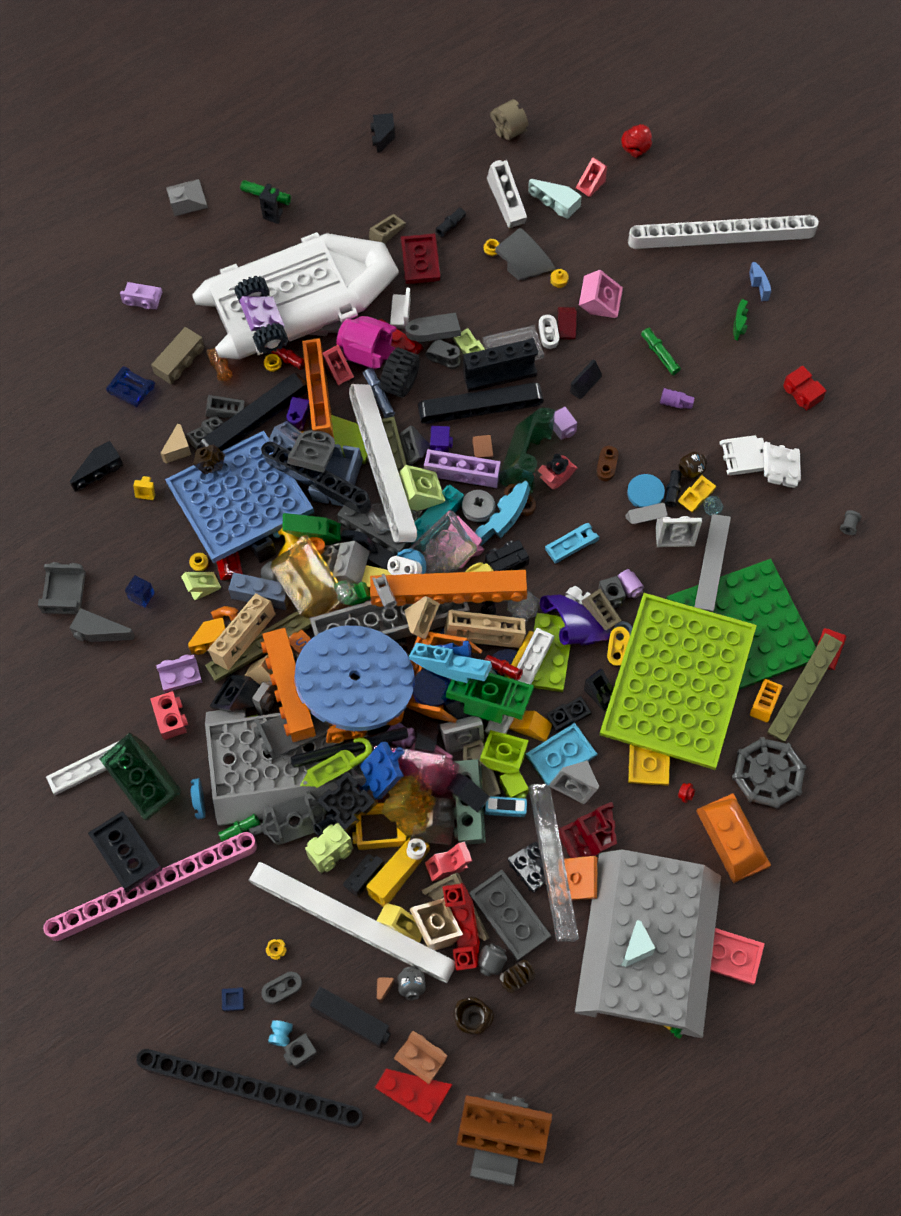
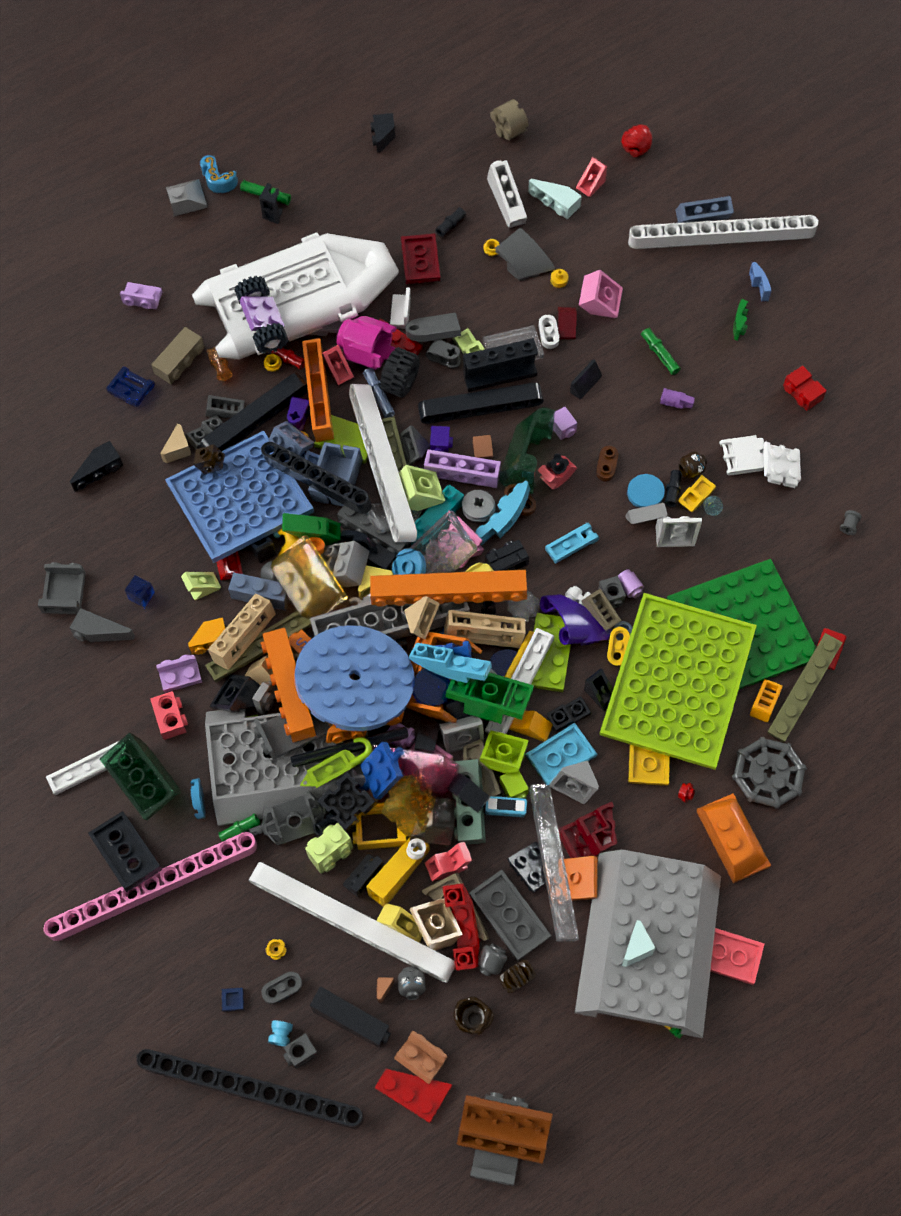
yellow tile [133,476,155,500] -> none
yellow plate [189,553,209,571] -> none
orange arm [211,606,239,621] -> none
dark grey tile [287,430,335,473] -> none
leg [334,580,371,606] -> none
dark tan slope [369,214,406,244] -> none
light grey bar [372,574,397,609] -> none
white plate [387,556,422,575] -> none
red pin [484,655,523,681] -> none
light grey tile [694,514,731,612] -> none
none -> dark azure animal [200,155,238,193]
none -> sand blue brick [676,196,734,223]

